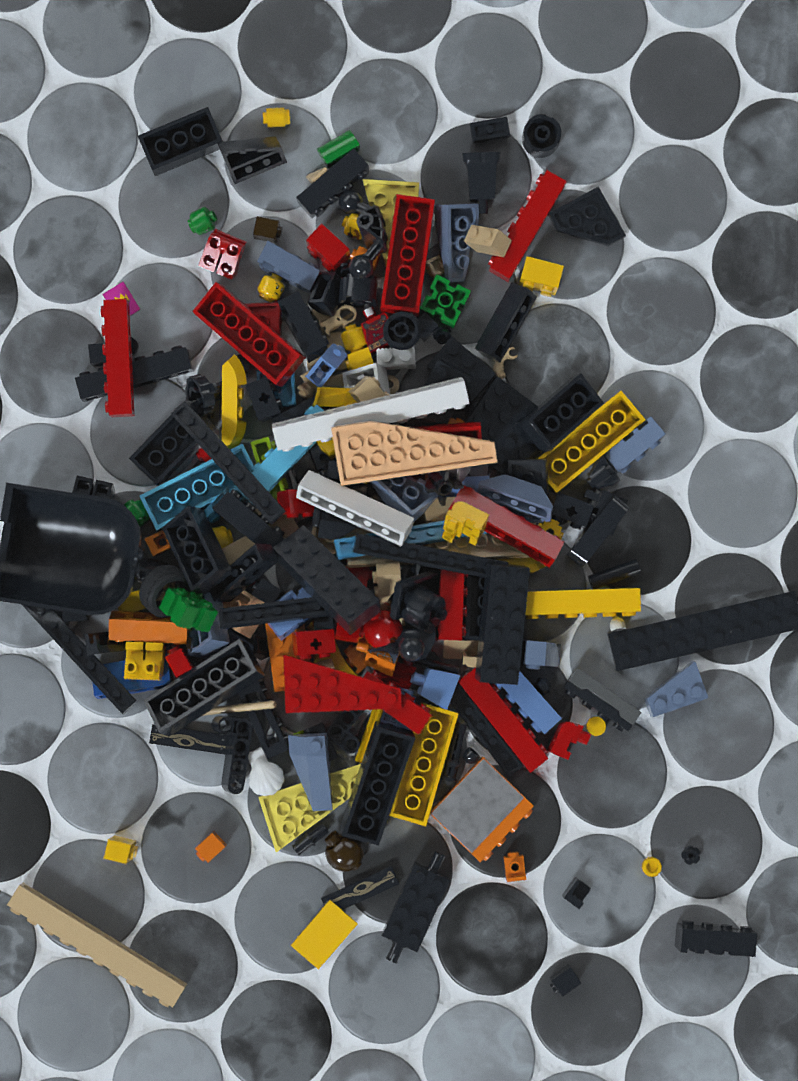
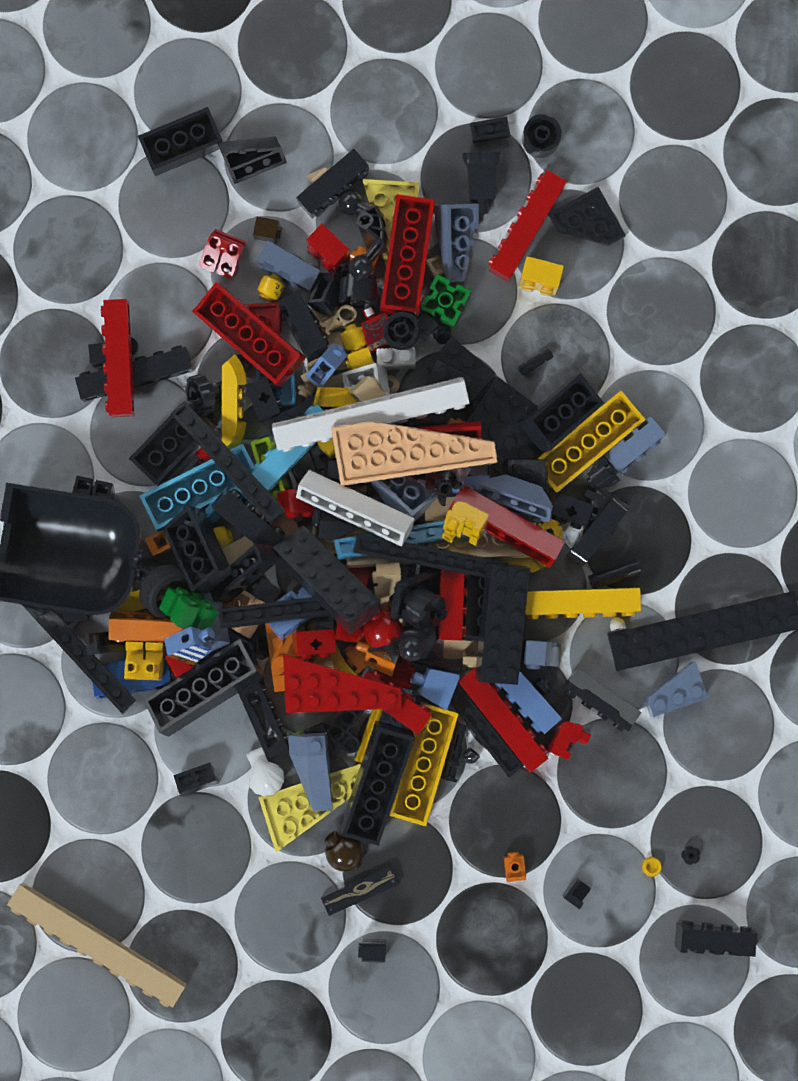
dark pink sticker [102,282,140,315] -> none
yellow brick [103,835,138,864] -> none
green head [124,499,150,528] -> none
tile [149,724,228,754] -> none
green head [188,207,217,235] -> none
orange brick [195,831,227,863] -> none
tan piece [202,700,276,716] -> none
black beam [211,715,252,794] -> none
yellow brick [263,107,290,128] -> none
yellow window [291,900,358,970] -> none
black axle [292,824,329,856] -> none
green brick [316,130,360,168] -> none
yellow head [341,213,362,241] -> none
black brick [382,851,450,963] -> none
flat silver panel [430,756,534,862] -> none
tan brick [464,225,512,257] -> none
black brick [474,282,537,363] -> none
tan piece [493,347,518,379] -> none
black brick [550,964,582,997] -> none
yellow tile [586,716,606,736] -> none
none -> medium blue torso [164,627,215,665]
none -> black hinge [173,762,219,796]
none -> black brick [358,939,386,963]
none -> black axle [518,349,553,376]

